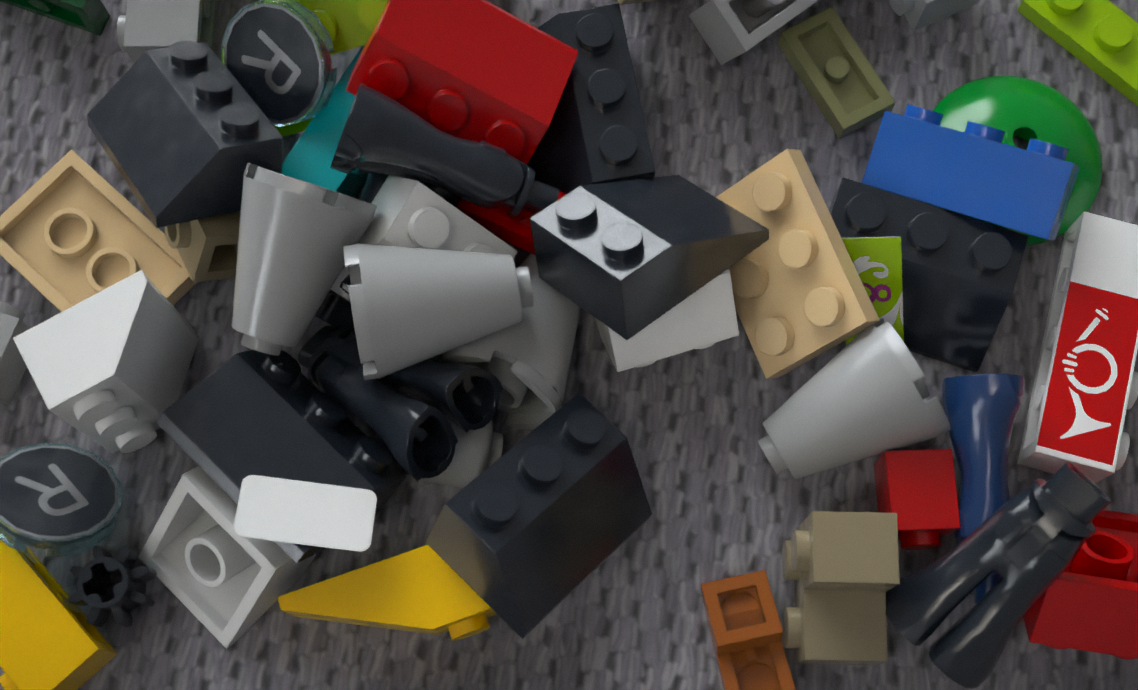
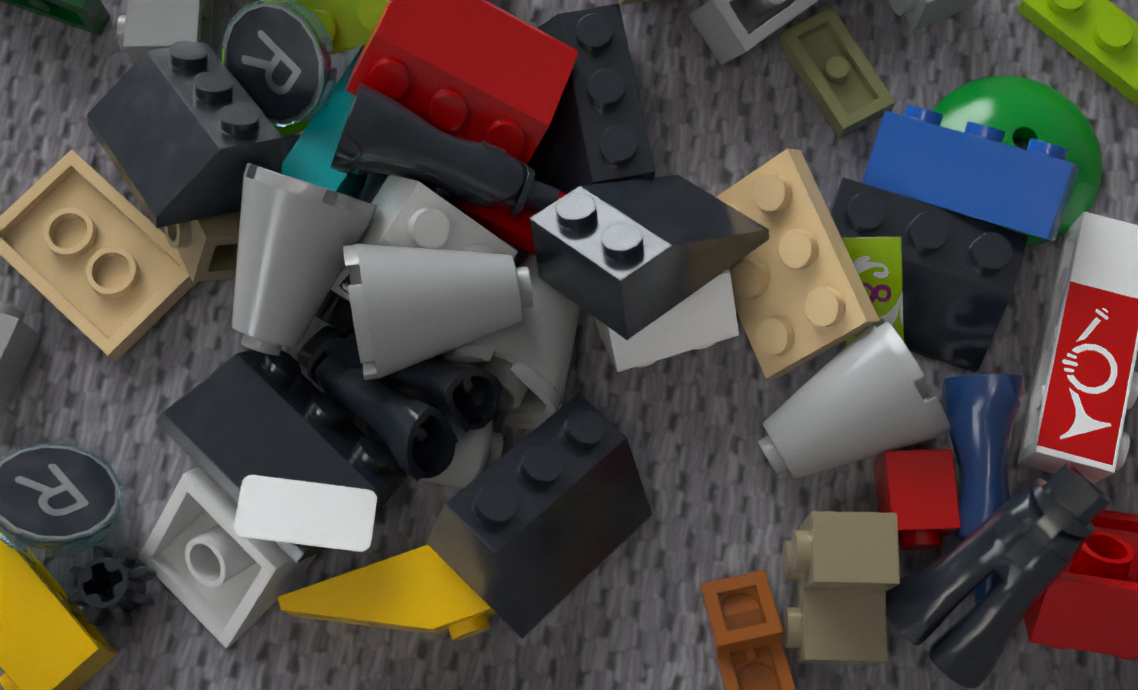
white slope [13,270,199,454] -> none

